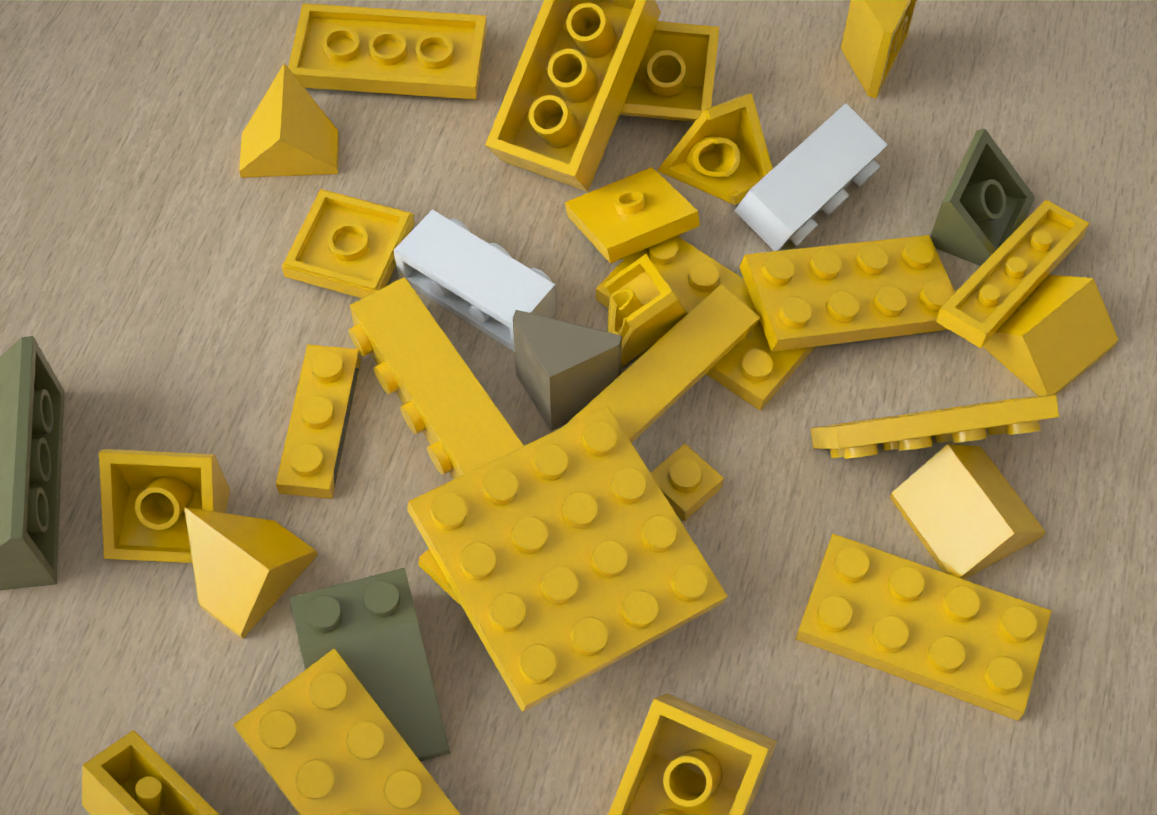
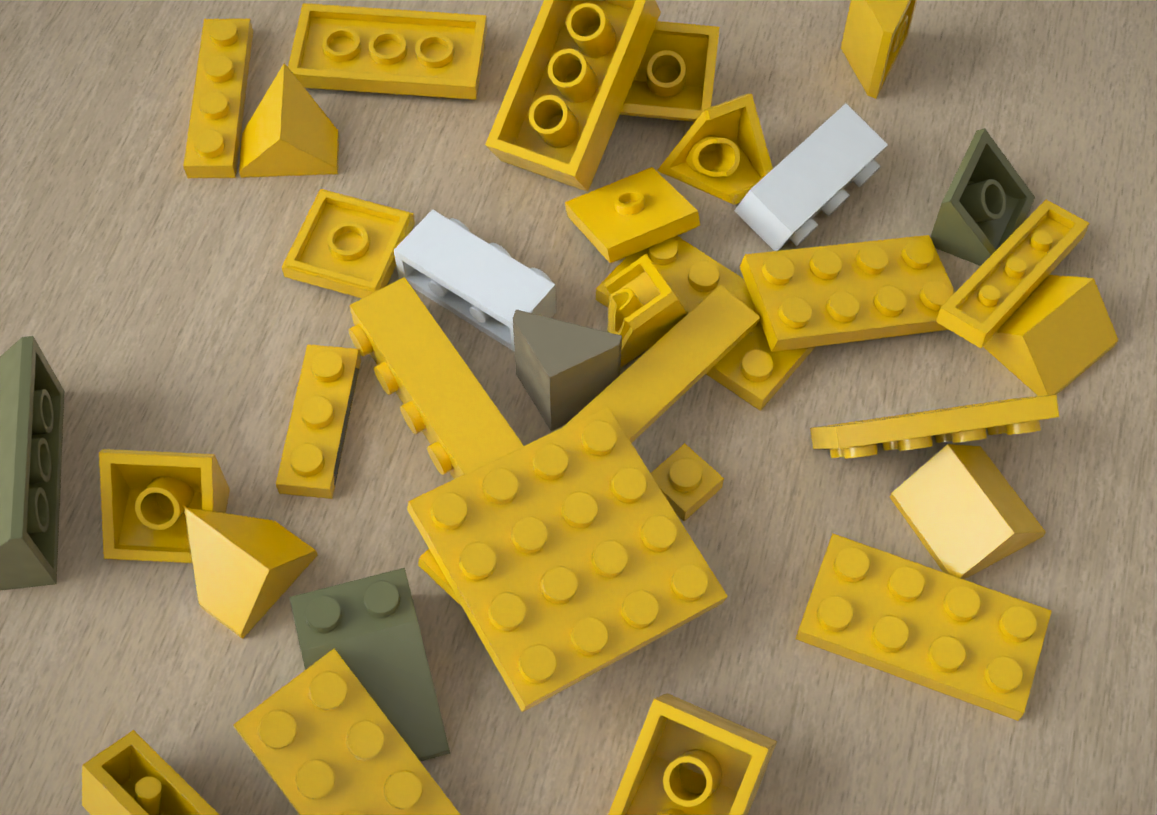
none -> yellow plate [183,18,253,178]

